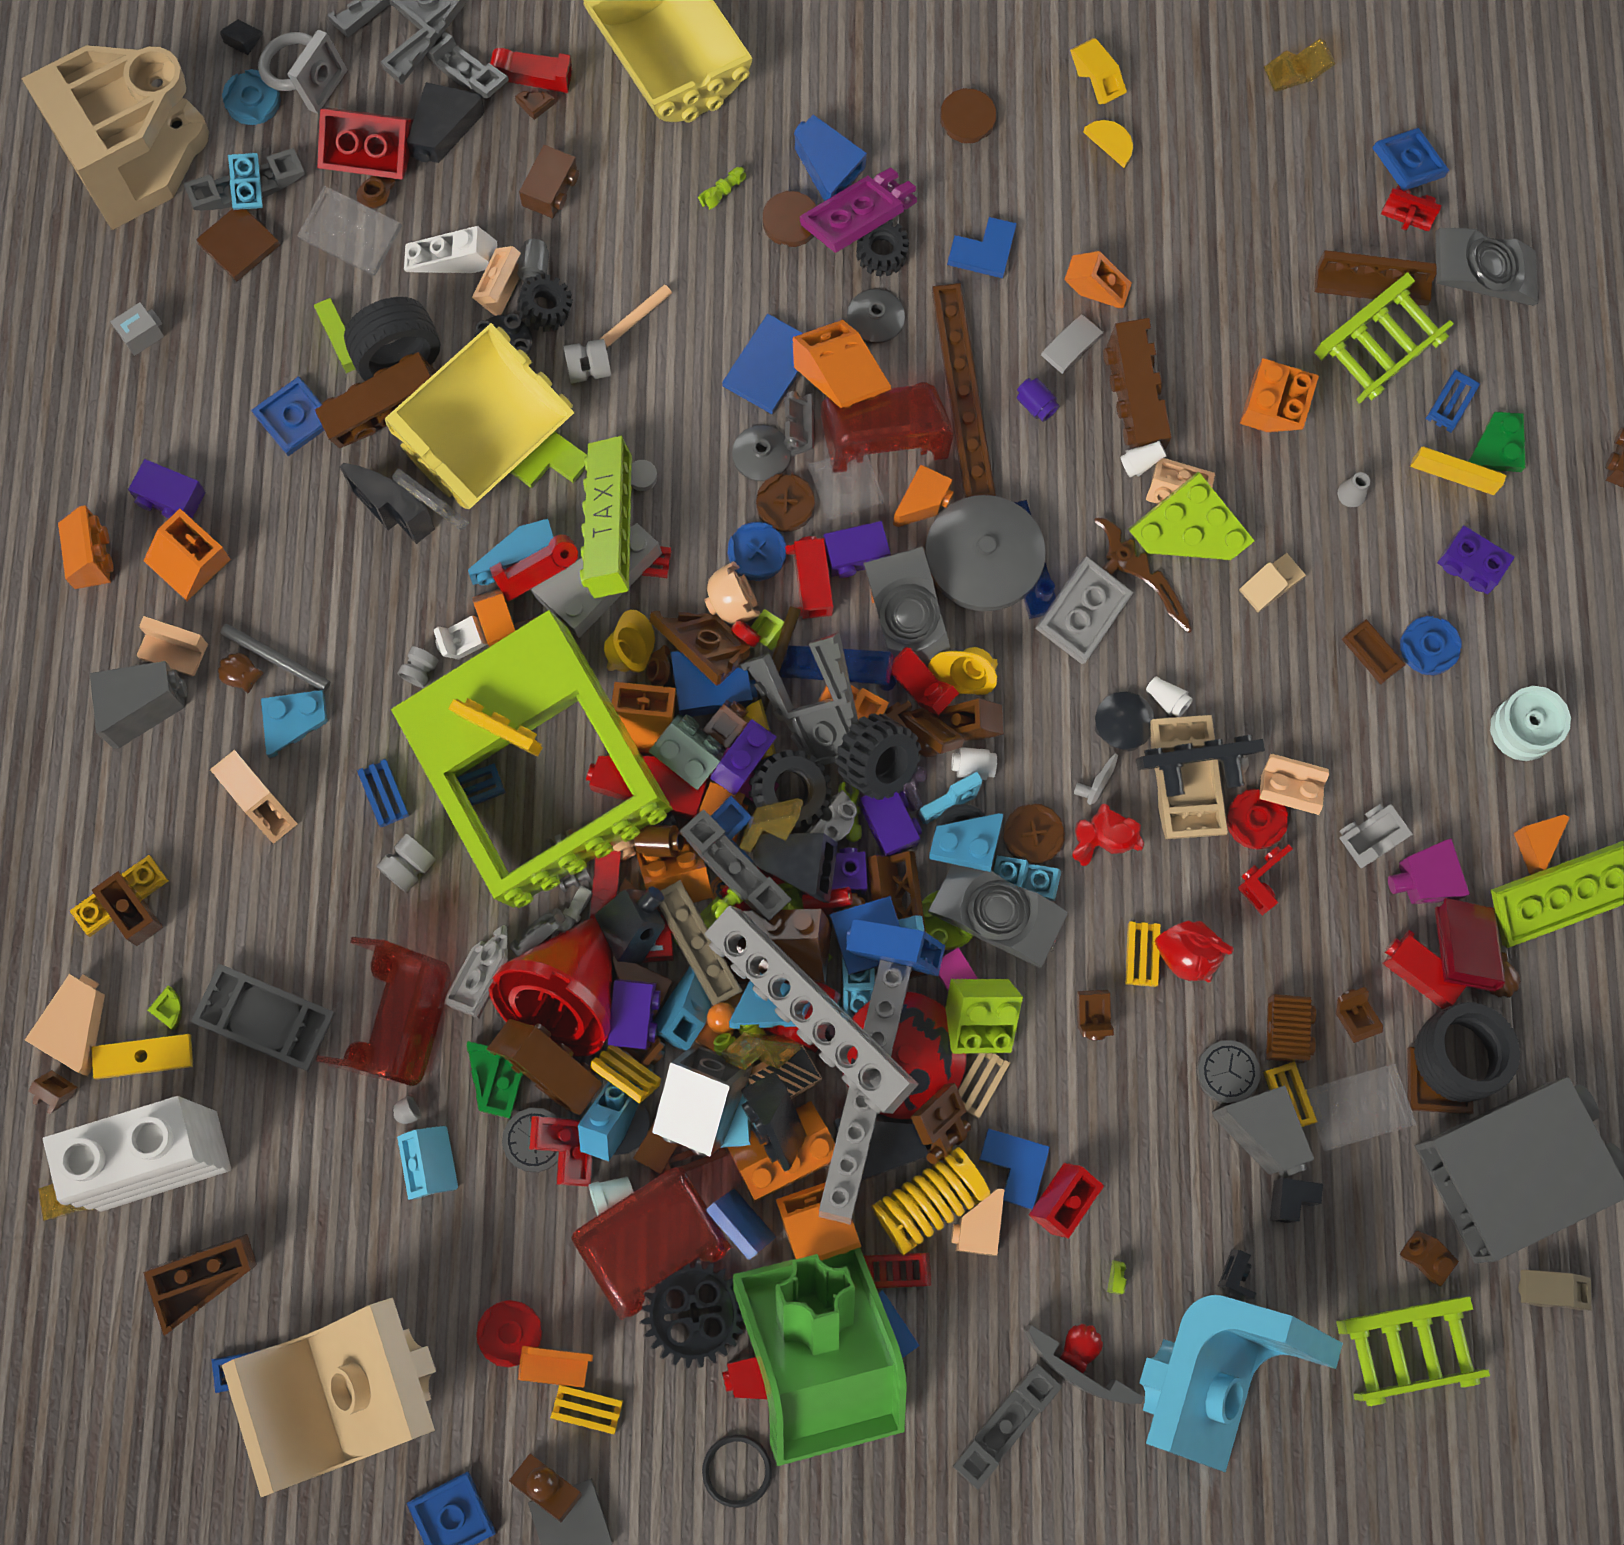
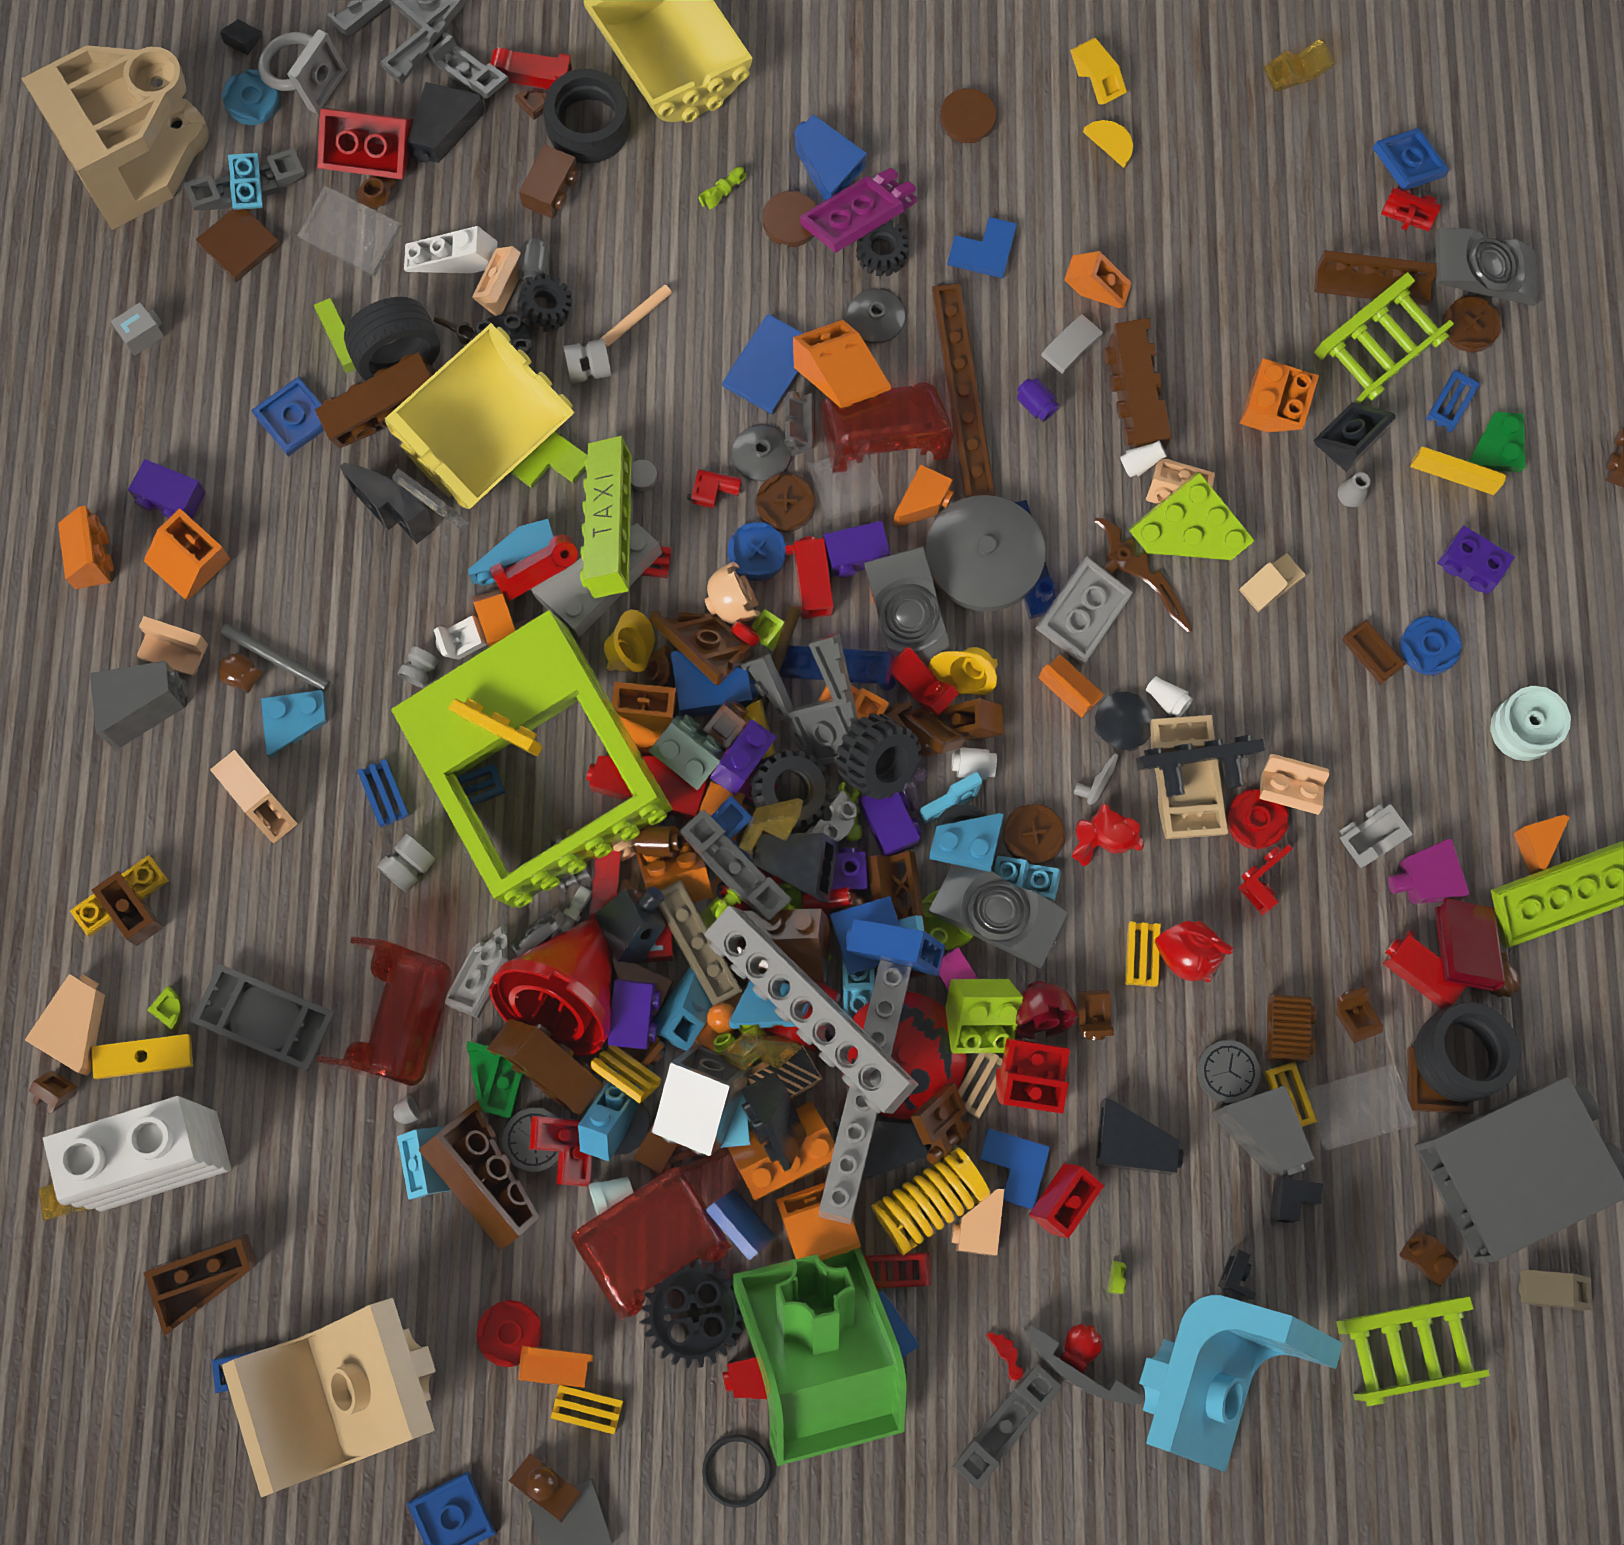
none -> reddish brown wedge [418,1100,539,1250]
none -> dark brown hand [433,315,474,345]
none -> black tyre [543,68,631,164]
none -> red piece [687,469,742,509]
none -> red piece [986,1333,1023,1382]
none -> red brick [996,1038,1070,1114]
none -> dark red cylinder [1016,981,1078,1039]
none -> orange panel [1038,654,1104,718]
none -> black slope [1095,1099,1184,1175]
none -> black slope [1313,403,1396,472]
none -> reddish brown tile [1442,296,1502,353]

